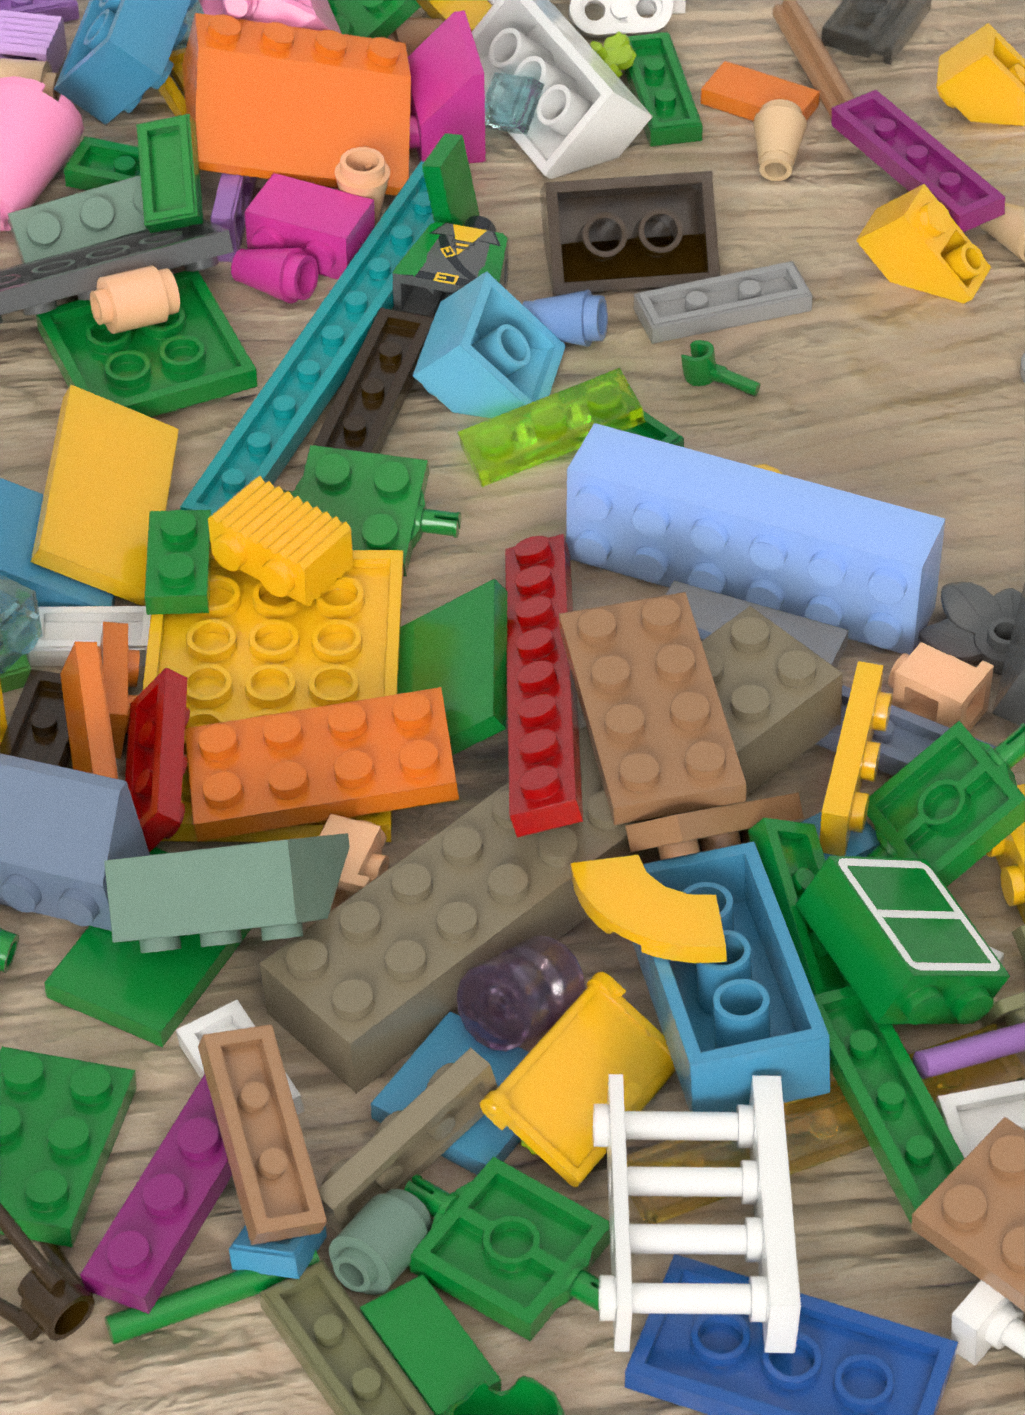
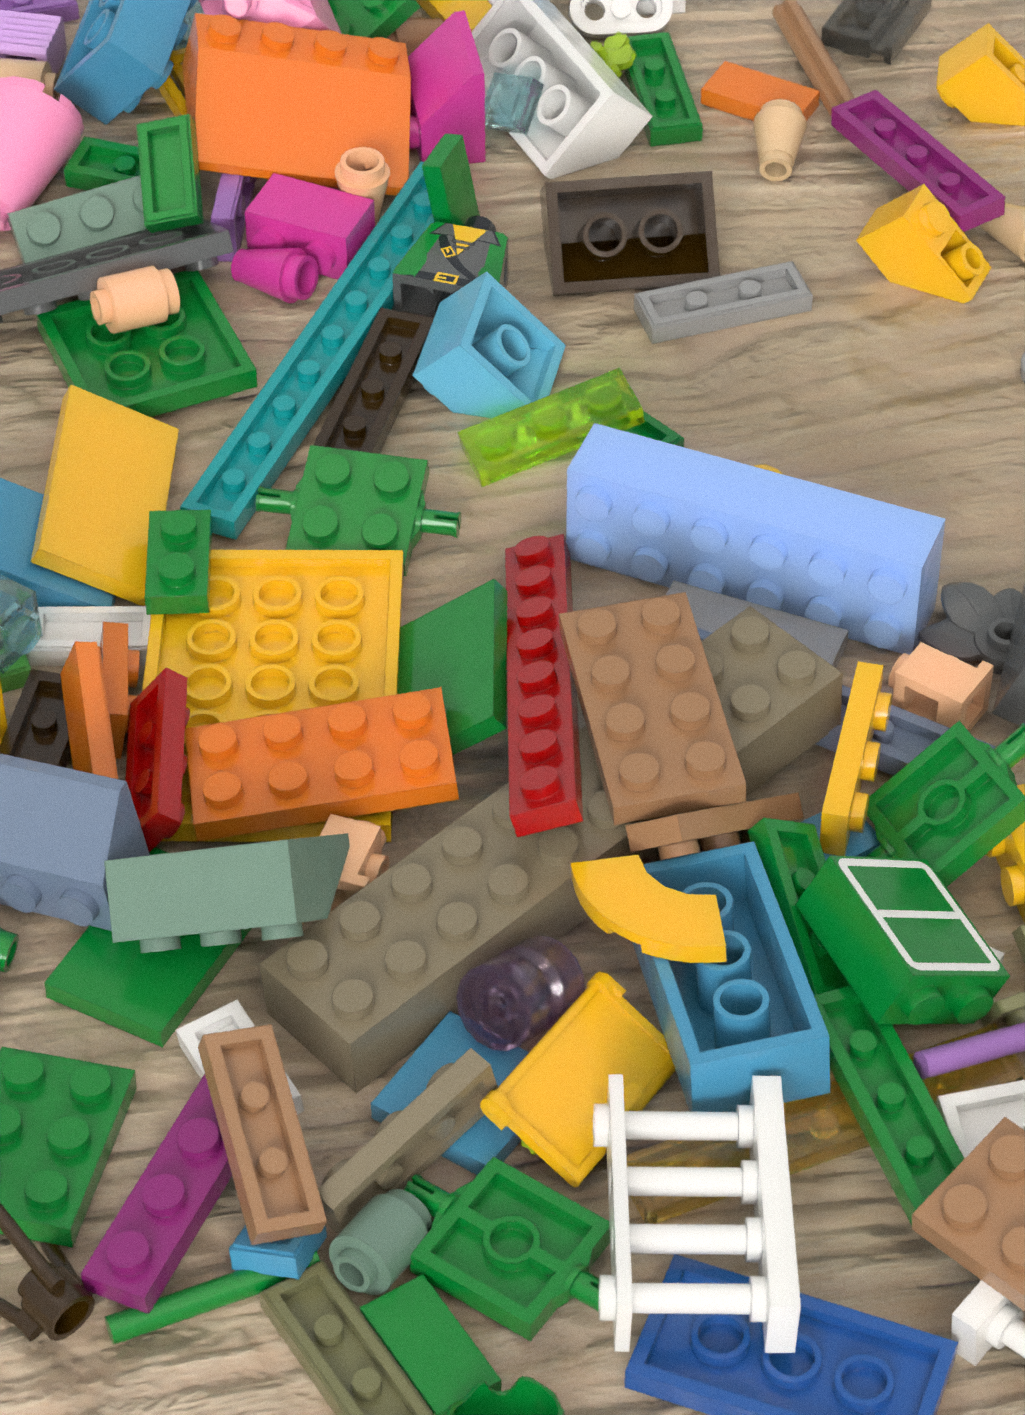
yellow brick [208,476,353,607] -> none
medium blue cone [522,290,608,347] -> none
green hand [681,340,761,397] -> none

